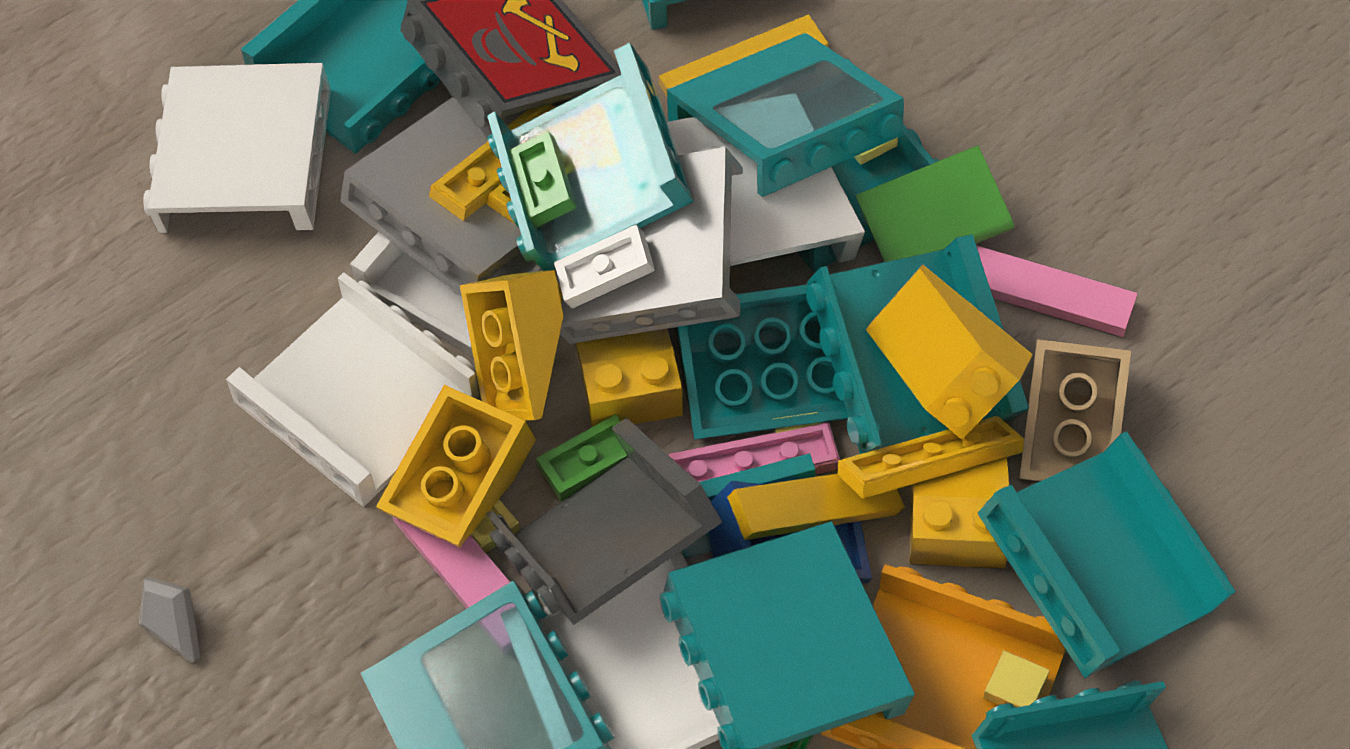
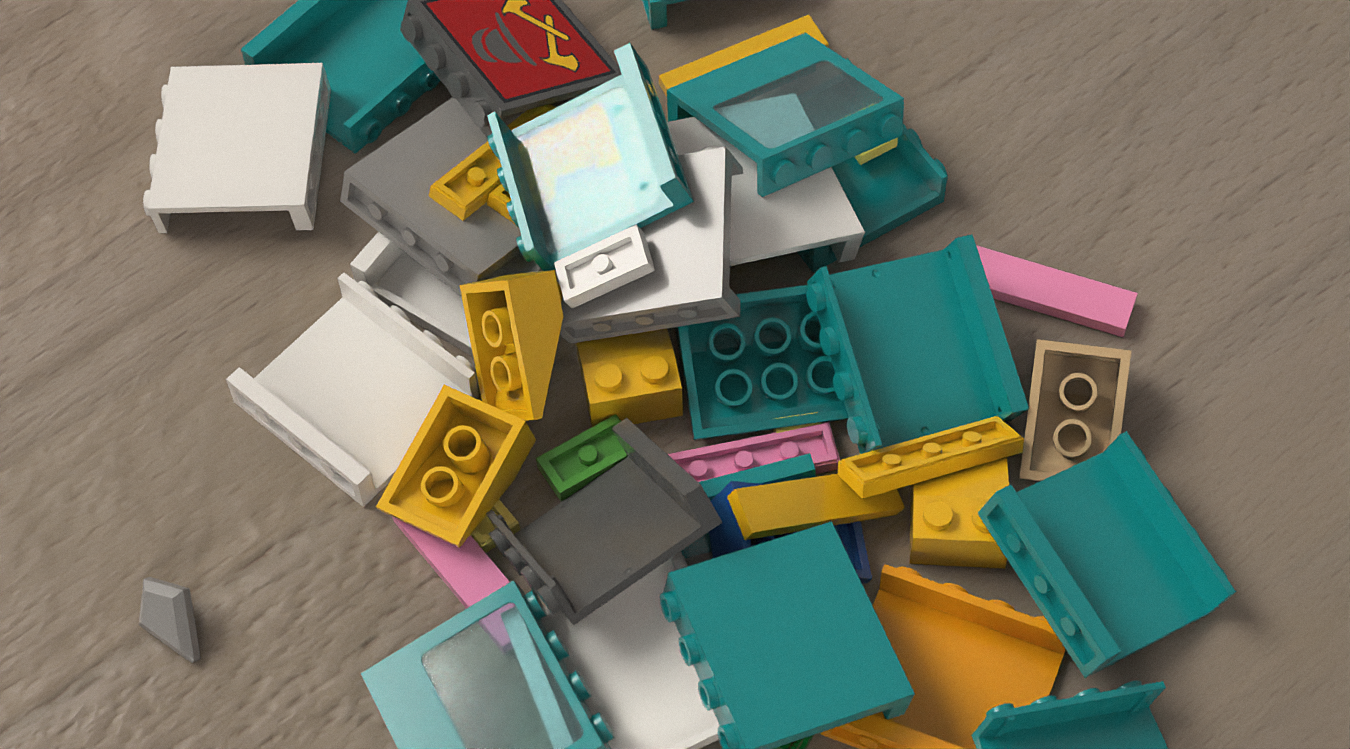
plate [509,130,577,228] -> none
bright green piece [855,145,1014,262] -> none
yellow slope [866,264,1033,439] -> none
light yellow tile [983,650,1050,708] -> none

